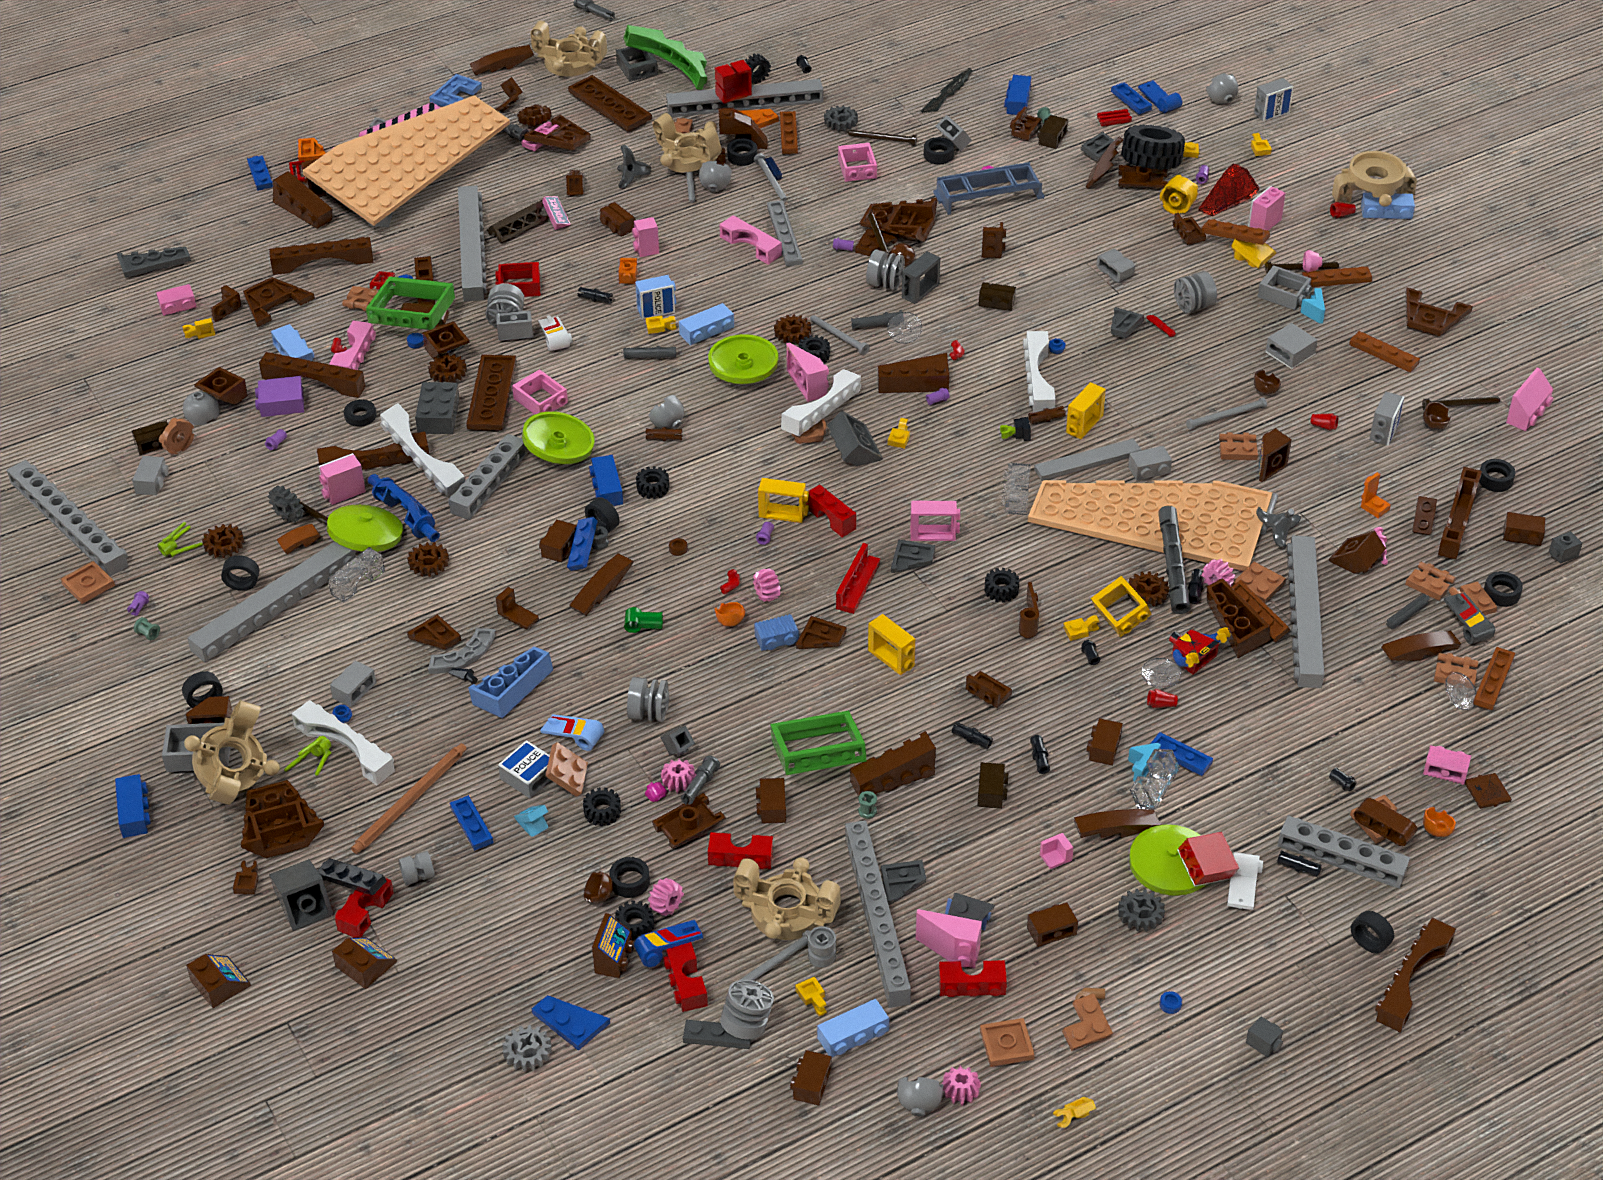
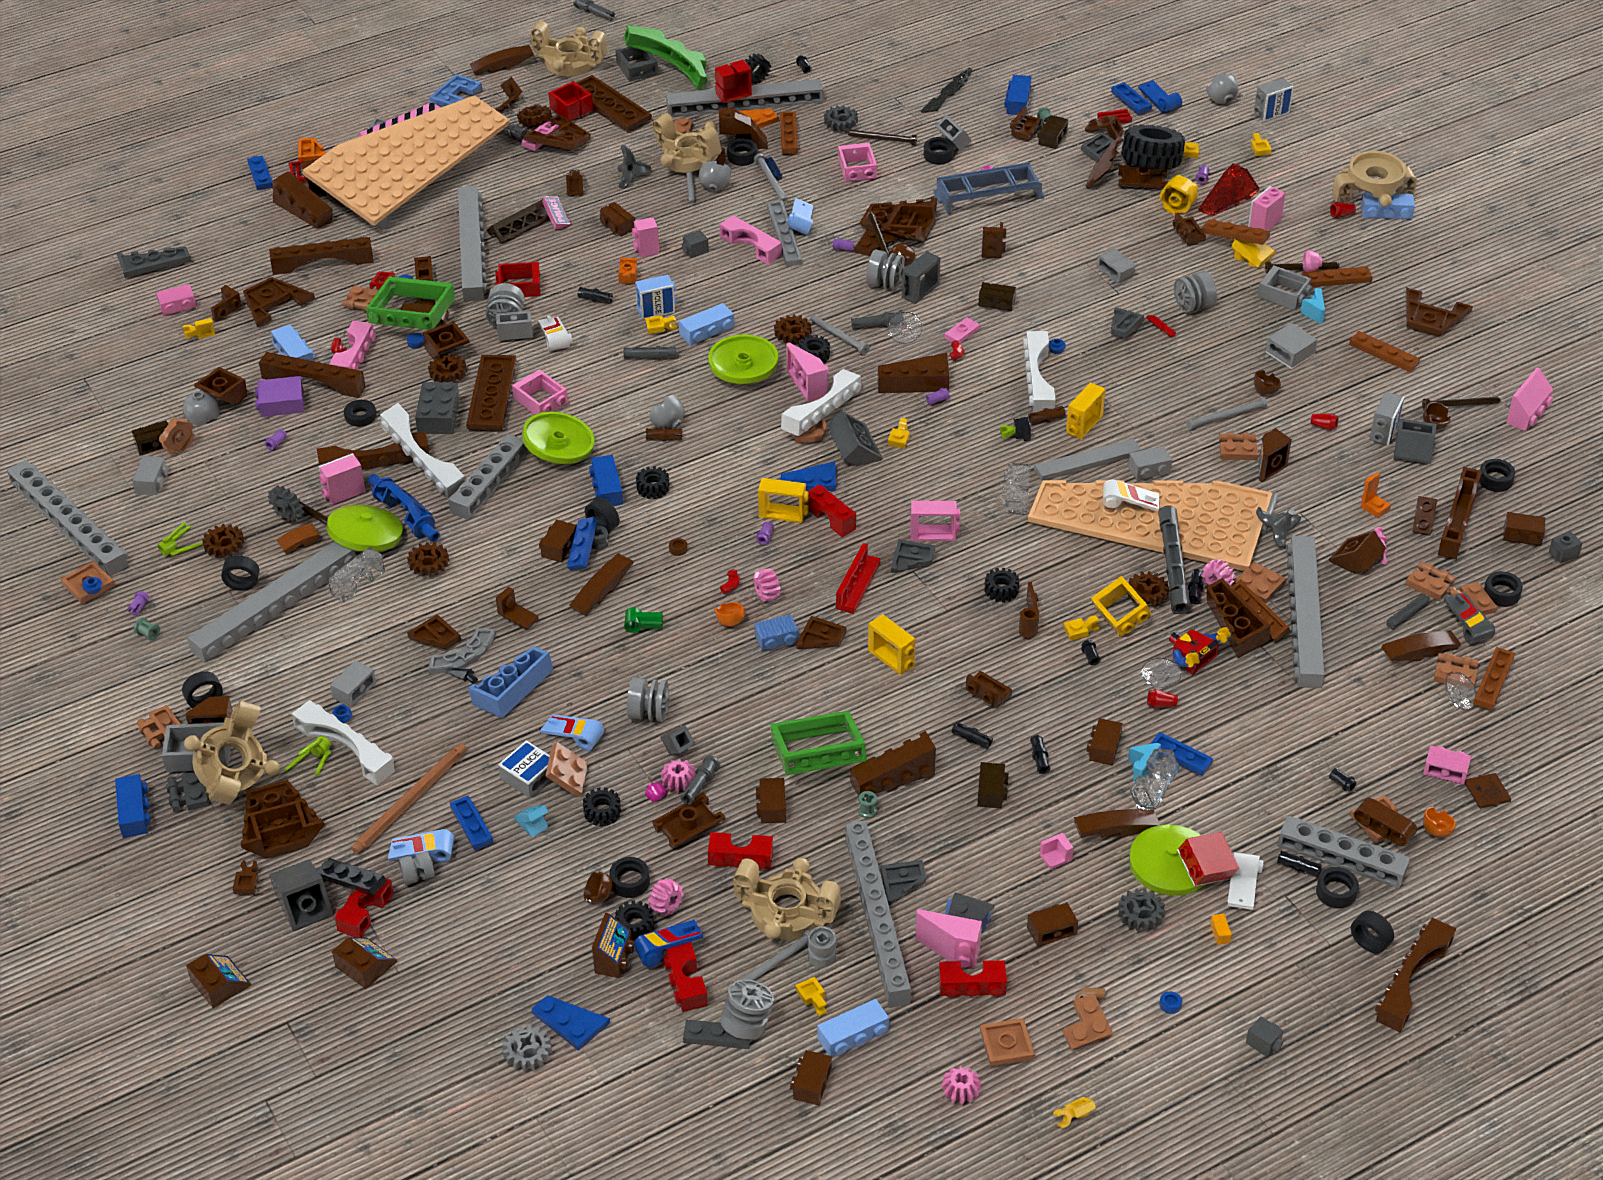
light grey cylinder [897,1077,944,1116] -> none
none -> blue plate [82,577,102,595]
none -> nougat plate [137,705,181,749]
none -> dark grey plate [166,772,209,812]
none -> light blue door [388,829,454,863]
none -> red piece [548,81,593,121]
none -> dark grey brick [682,230,709,258]
none -> blue wing [781,461,836,491]
none -> light blue door [786,198,813,235]
none -> bright pink plate [944,317,980,343]
none -> reddish brown bracket [1085,115,1124,140]
none -> white door [1102,479,1159,511]
none -> light orange piece [1210,914,1232,945]
none -> black tyre [1316,867,1359,908]
none -> dark grey slope [1394,419,1437,464]

